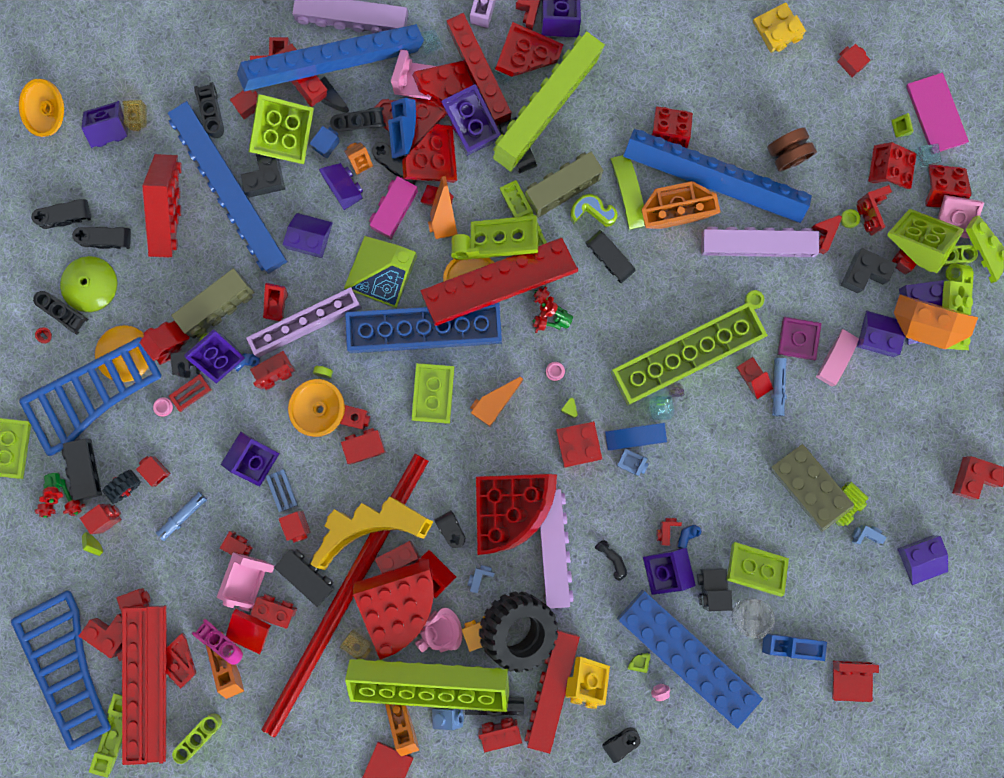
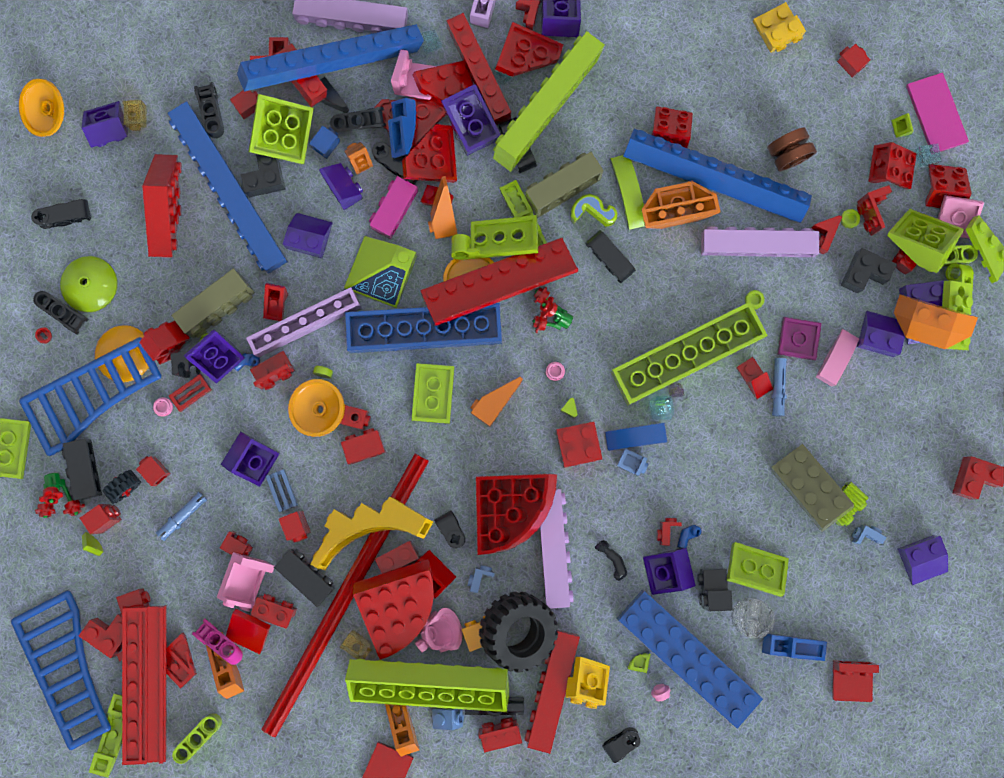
black piece [72,227,131,249] -> none

